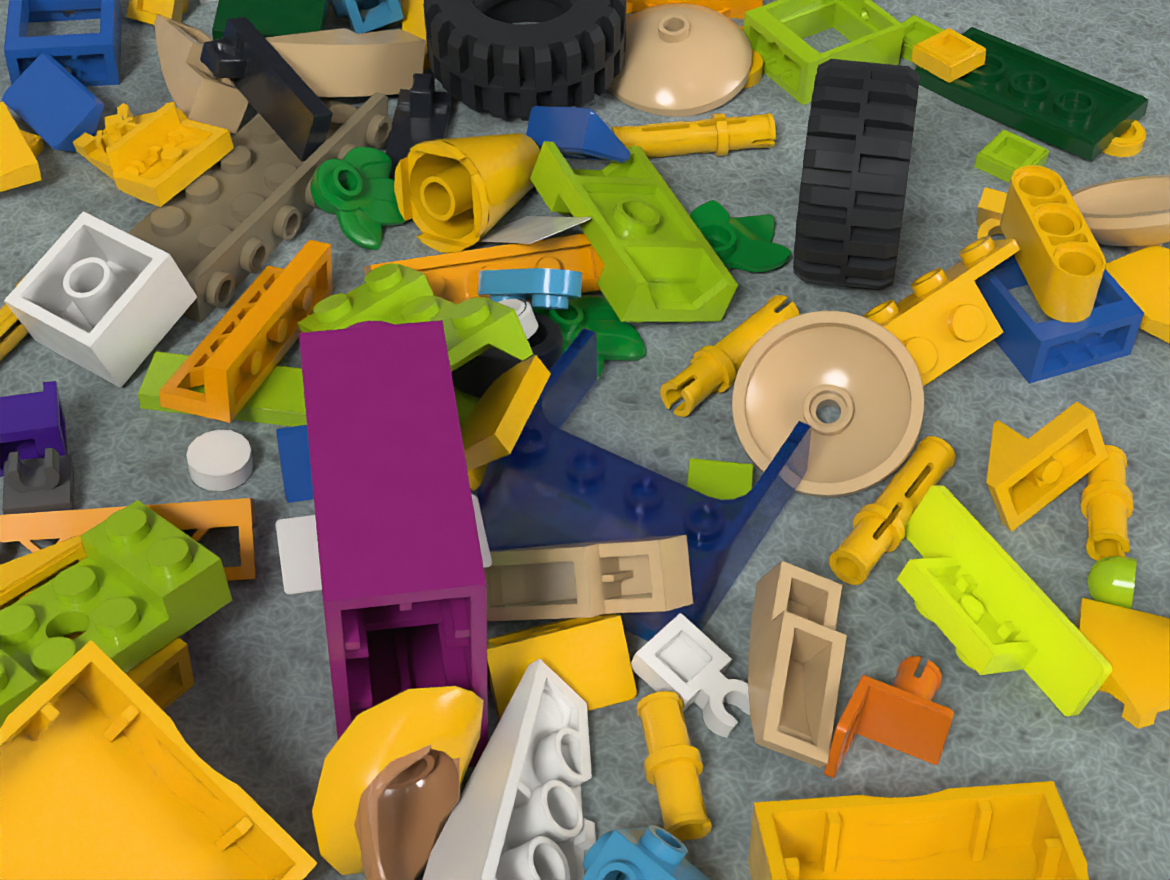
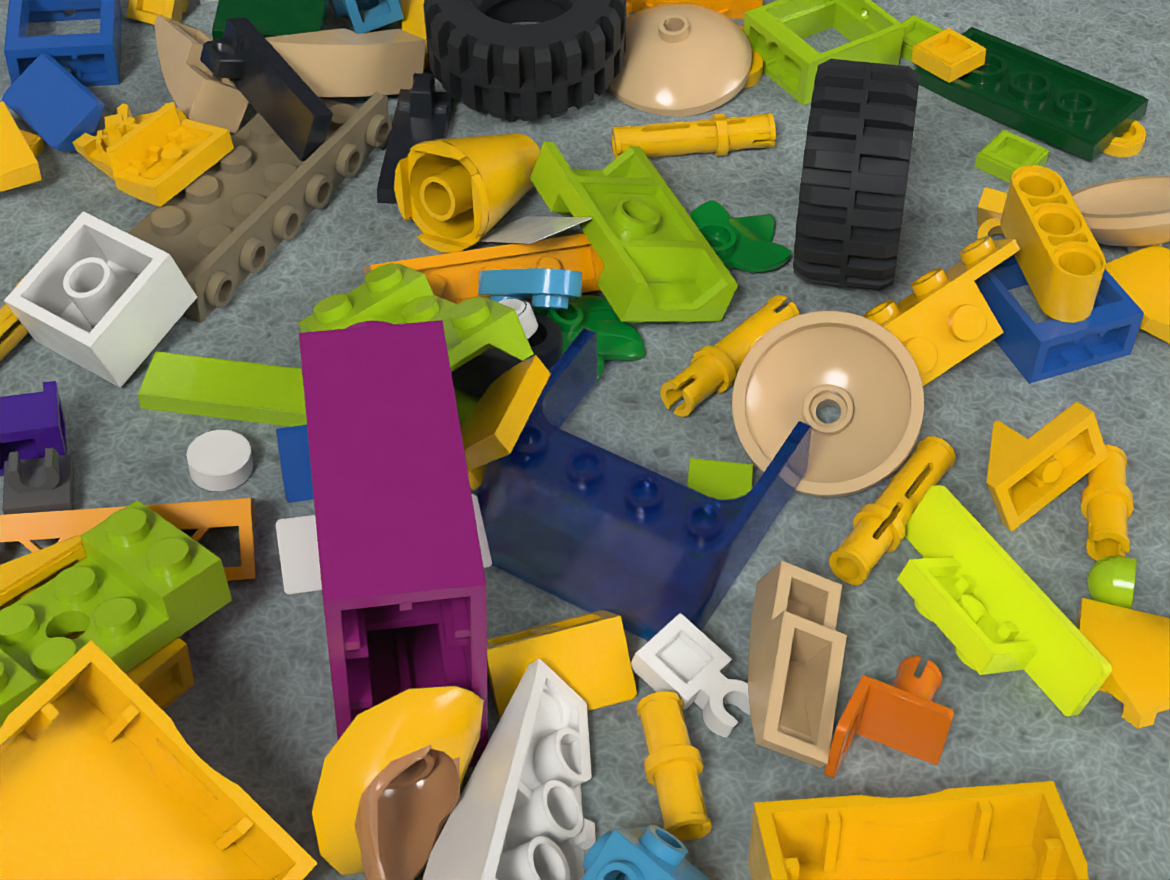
light orange fence [159,239,333,423] -> none
green plate [310,147,410,250] -> none
tan slope [484,535,693,621] -> none
blue slope [526,106,630,163] -> none

